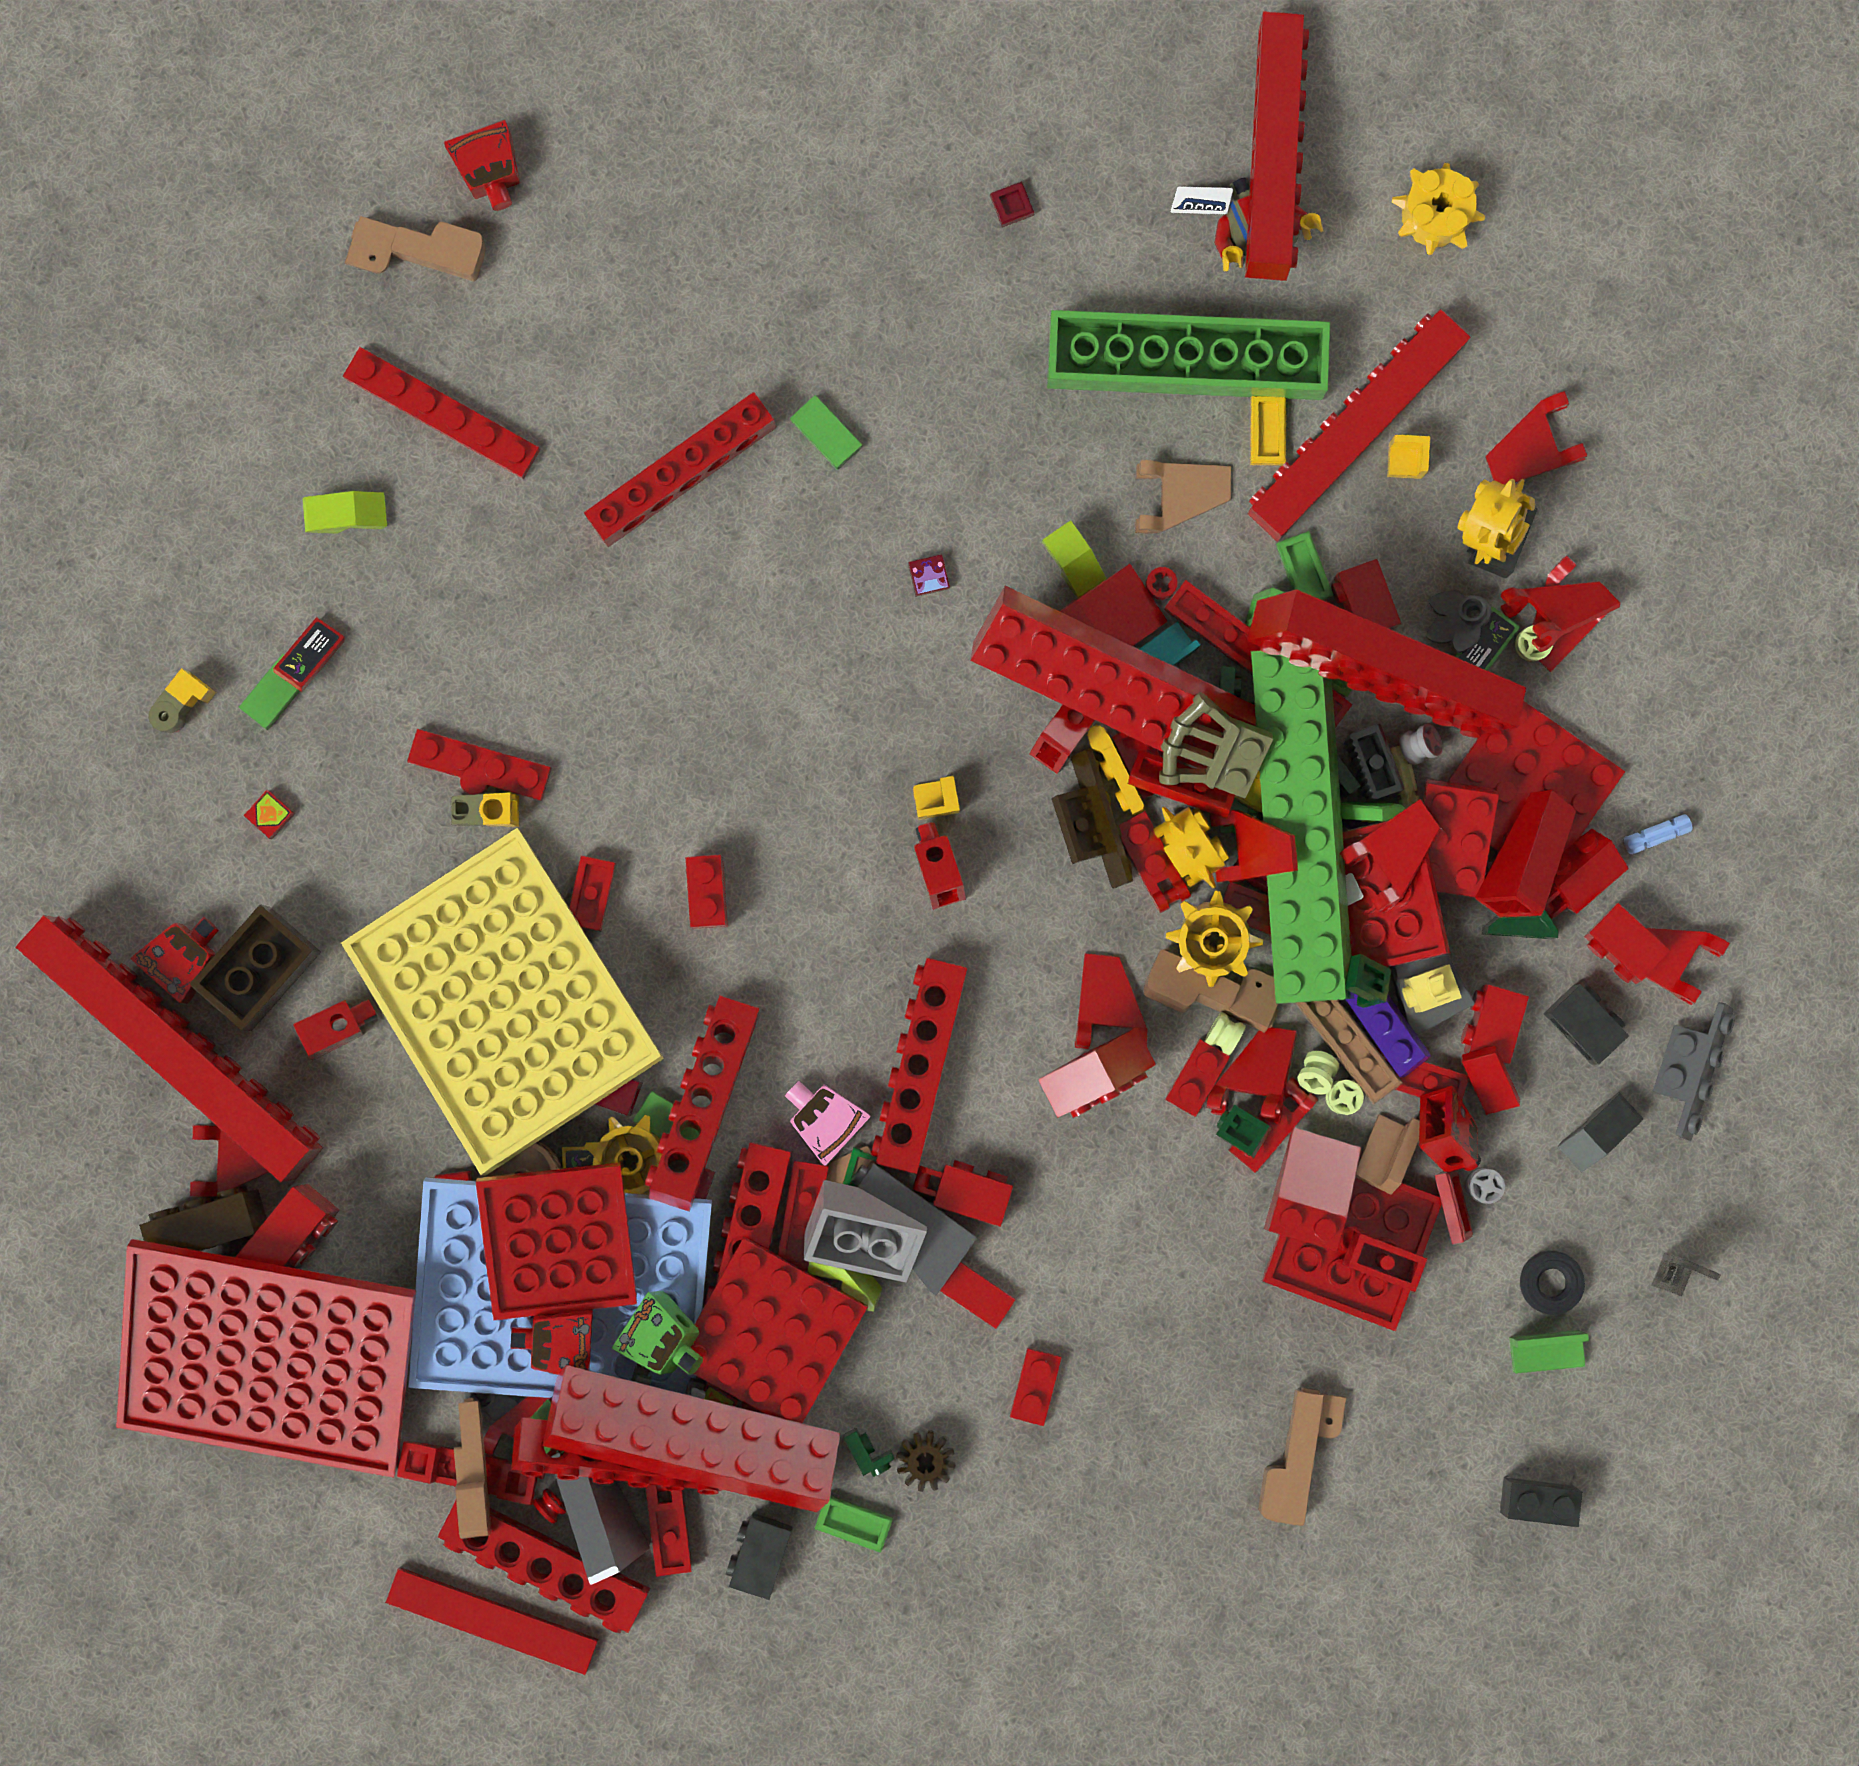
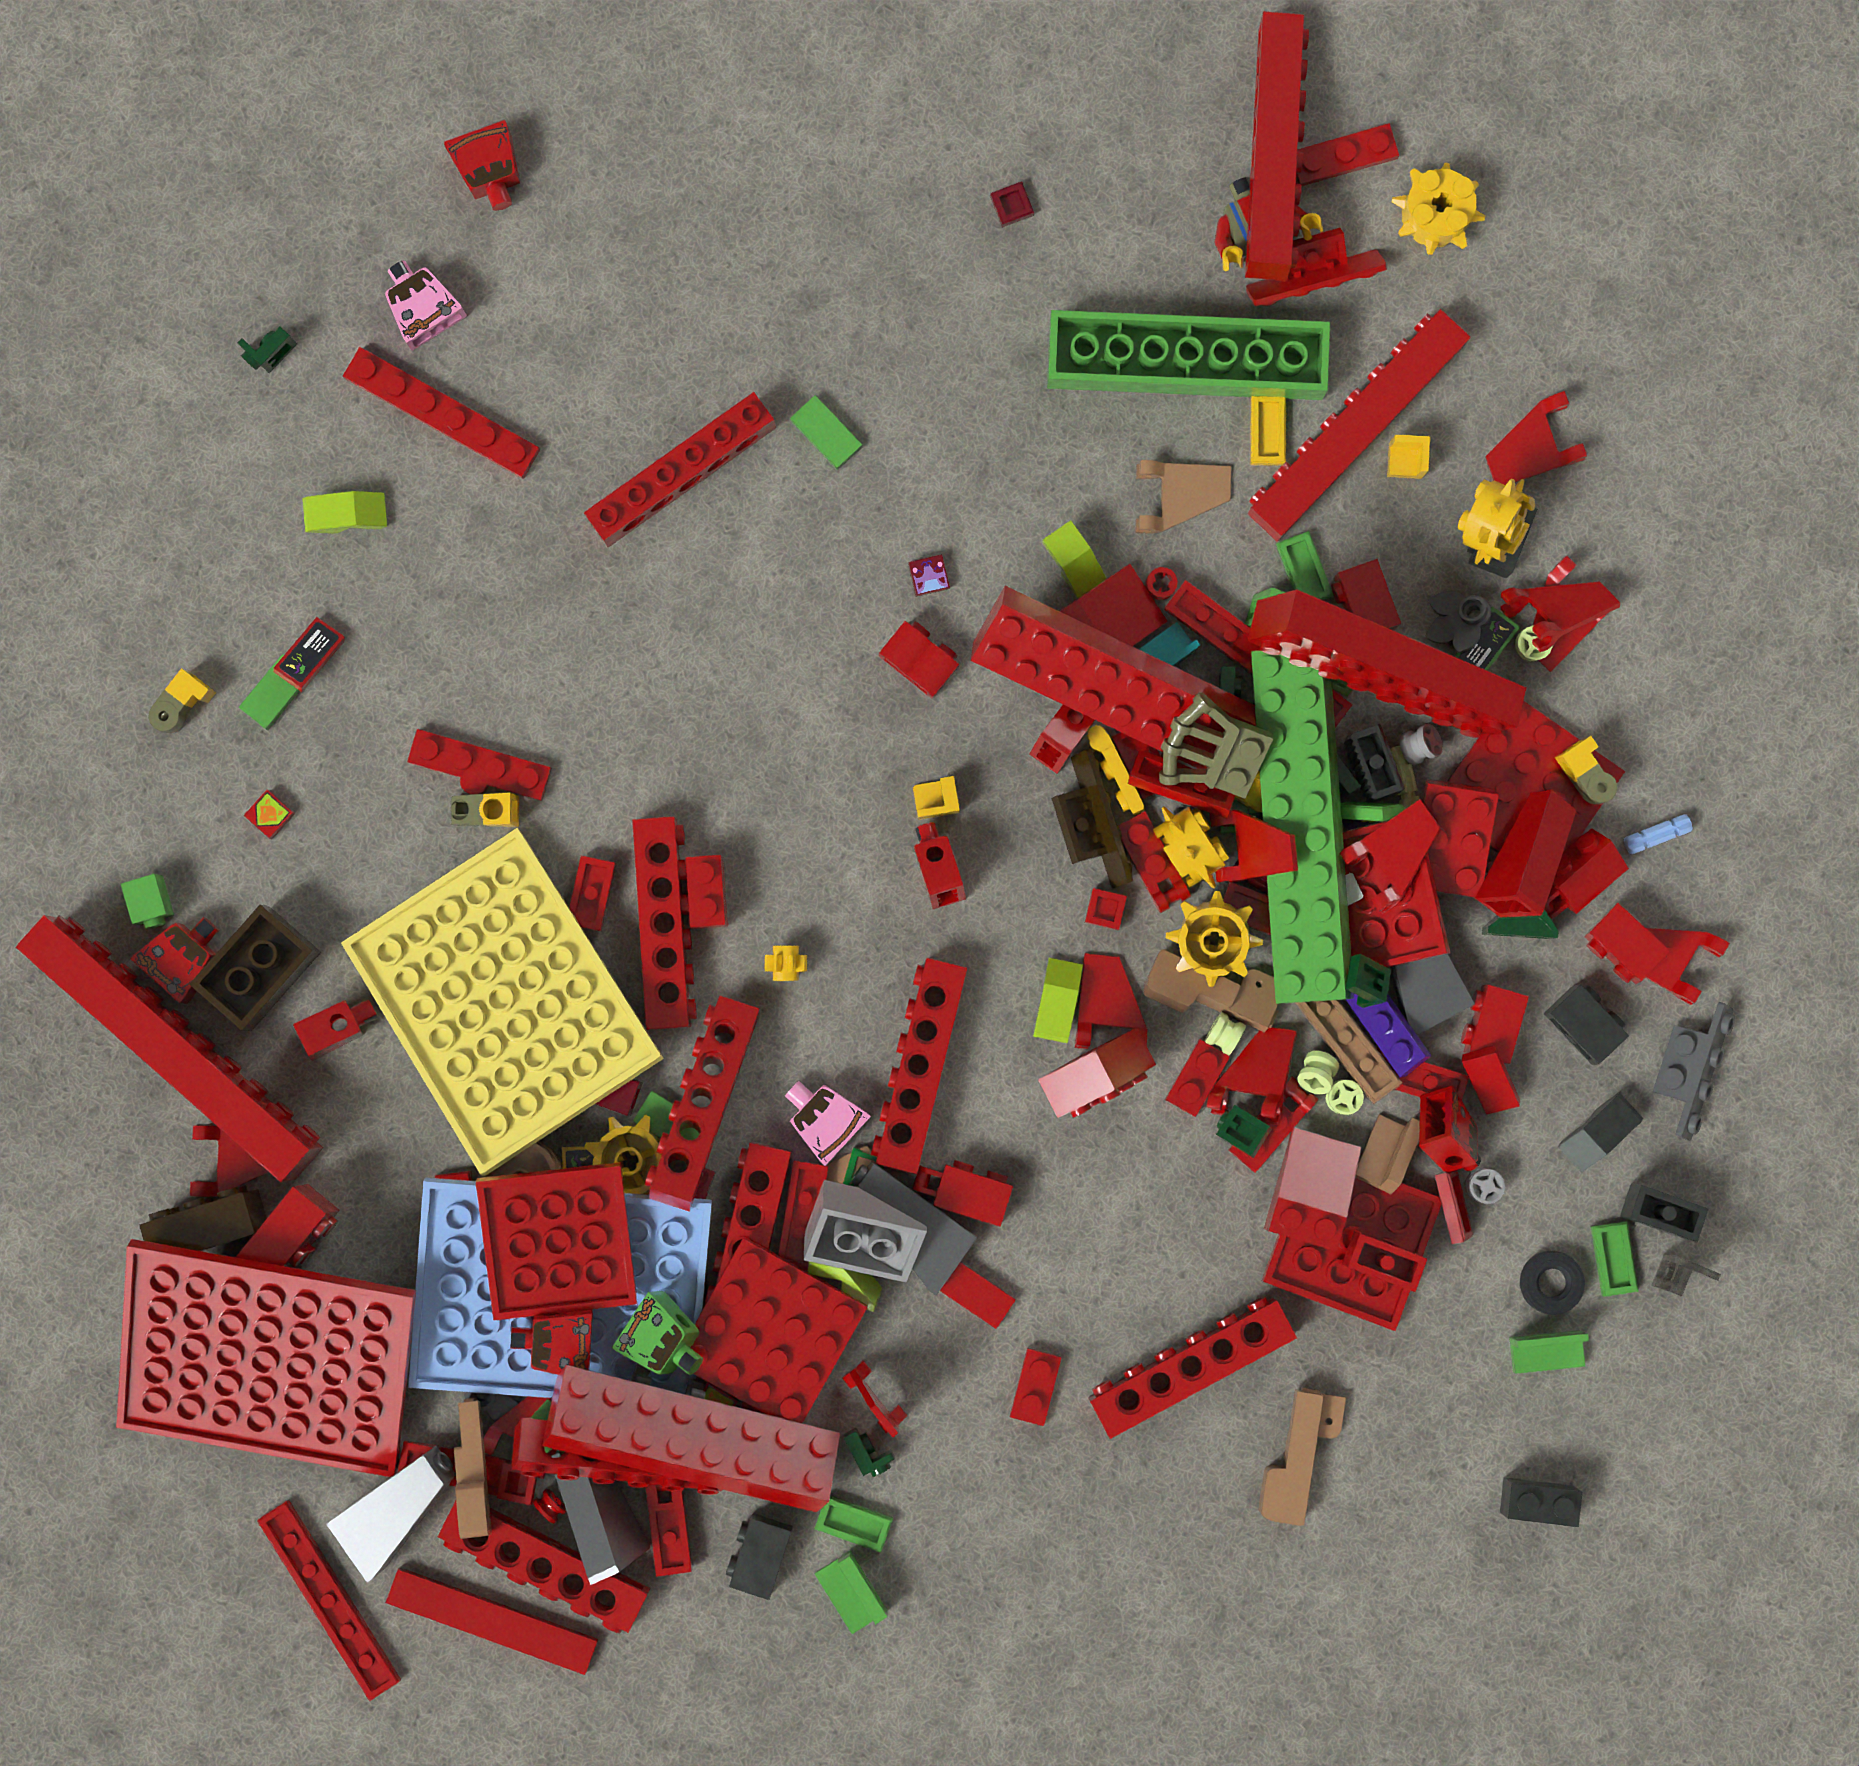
medium nougat piece [345,216,486,281] -> none
dark brown gear [896,1430,956,1492] -> none
white sticker [1171,187,1233,214] -> none
light yellow brick [1402,964,1462,1013] -> none
none -> bright green brick [121,874,174,930]
none -> dark green bracket [237,326,297,373]
none -> red tile [257,1500,401,1701]
none -> slope [327,1446,456,1582]
none -> bright pink torso [385,261,467,351]
none -> red brick [632,817,697,1030]
none -> yellow gear [764,945,807,981]
none -> bright green panel [814,1550,888,1634]
none -> red flag [842,1360,907,1437]
none -> red brick [879,621,959,699]
none -> lime slope [1033,958,1083,1044]
none -> red plate [1084,888,1127,931]
none -> red brick [1088,1296,1297,1439]
none -> red bracket [1246,227,1387,306]
none -> red plate [1296,123,1399,186]
none -> leg [1555,736,1617,804]
none -> bright green tile [1591,1221,1639,1297]
none -> pearl dark grey brick [1620,1183,1709,1242]

